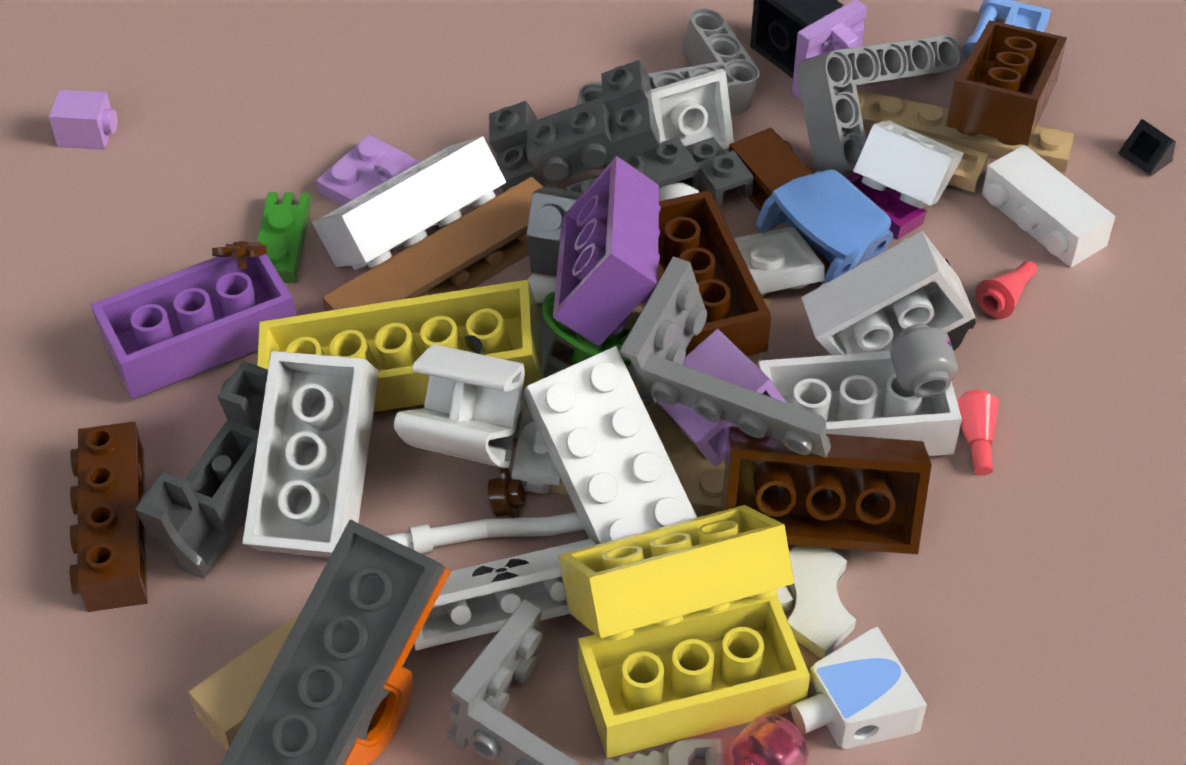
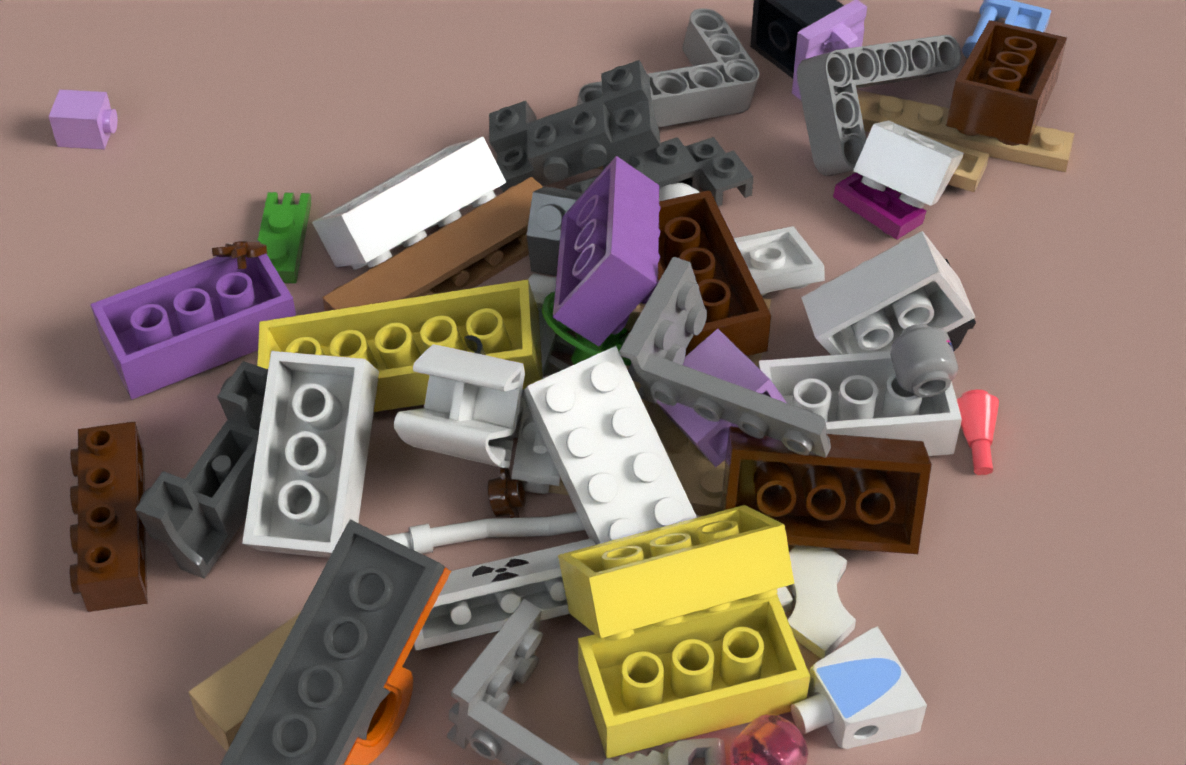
lavender hinge [316,134,421,205] -> none
white slope [651,69,734,150] -> none
reddish brown brick [729,127,815,211] -> none
medium blue piece [756,169,894,284] -> none
coral cone [975,261,1037,319] -> none
white brick [982,145,1116,268] -> none
black slope [1118,119,1176,176] -> none

